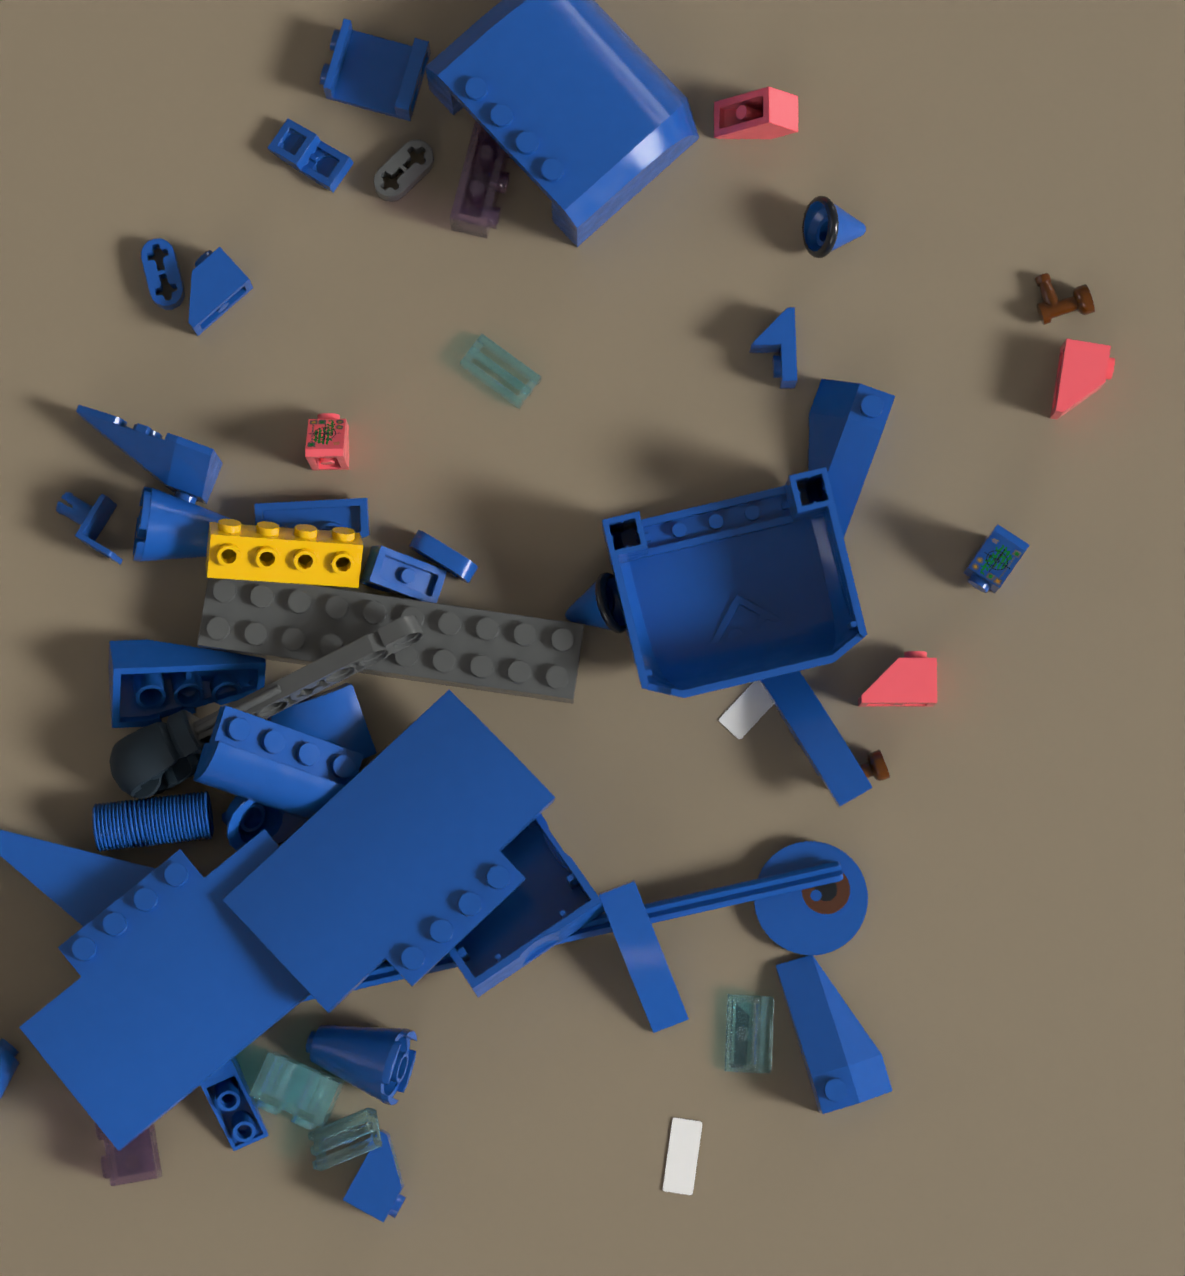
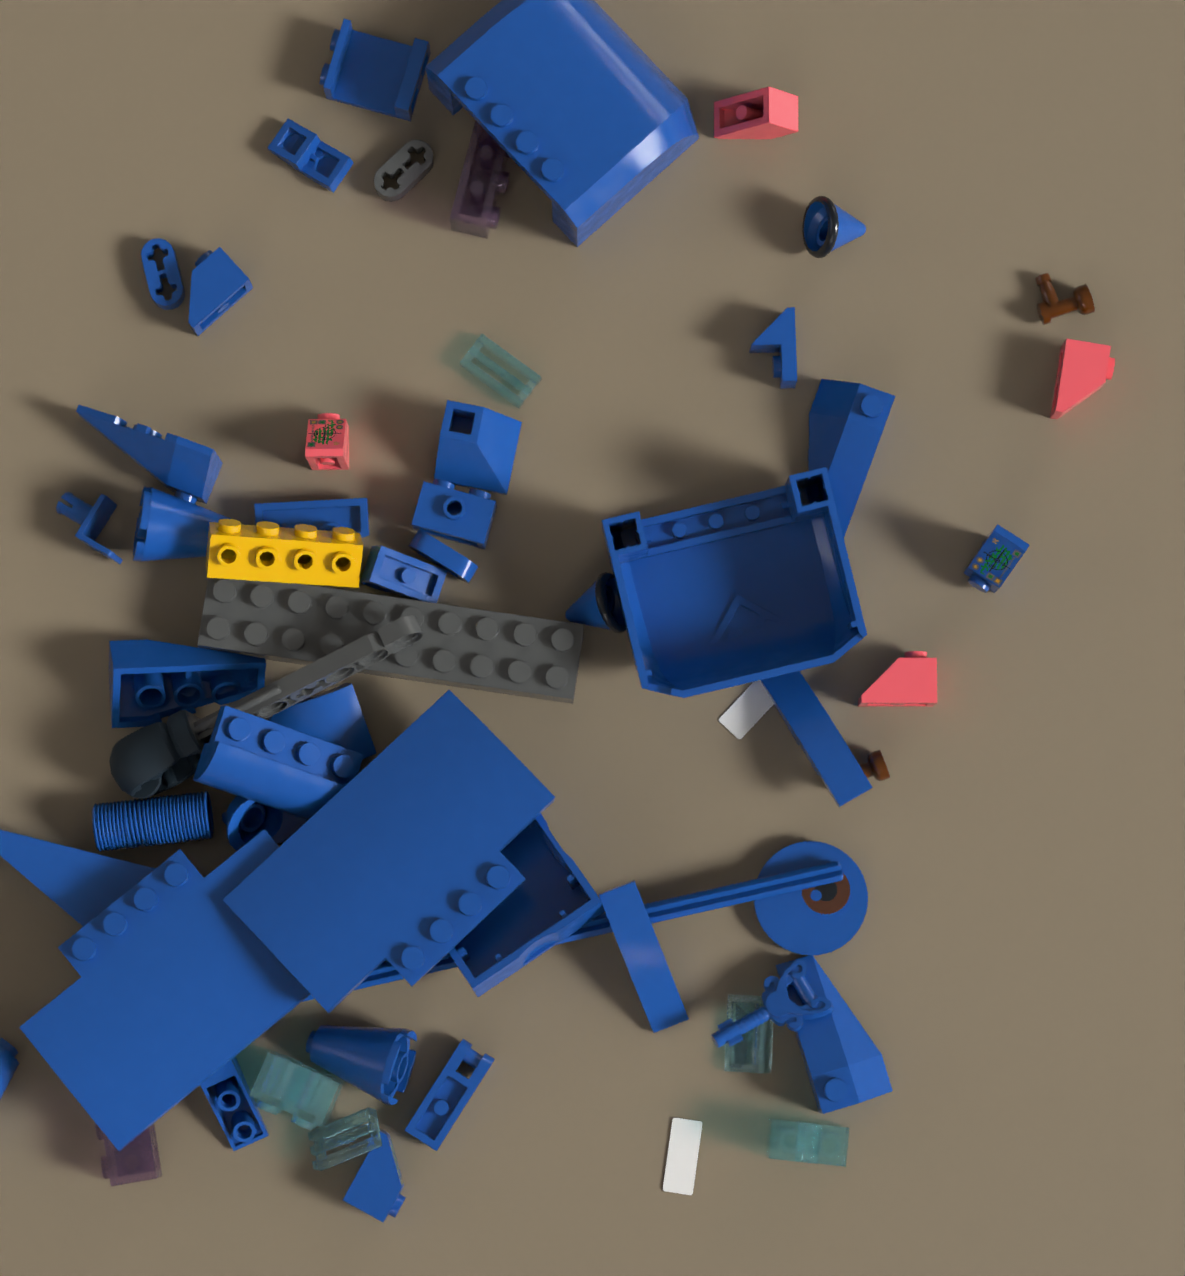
none -> blue plate [405,1039,495,1151]
none -> blue brick [411,479,497,550]
none -> blue slope [434,400,522,495]
none -> blue piece [711,959,833,1048]
none -> clear light blue brick [766,1118,849,1167]

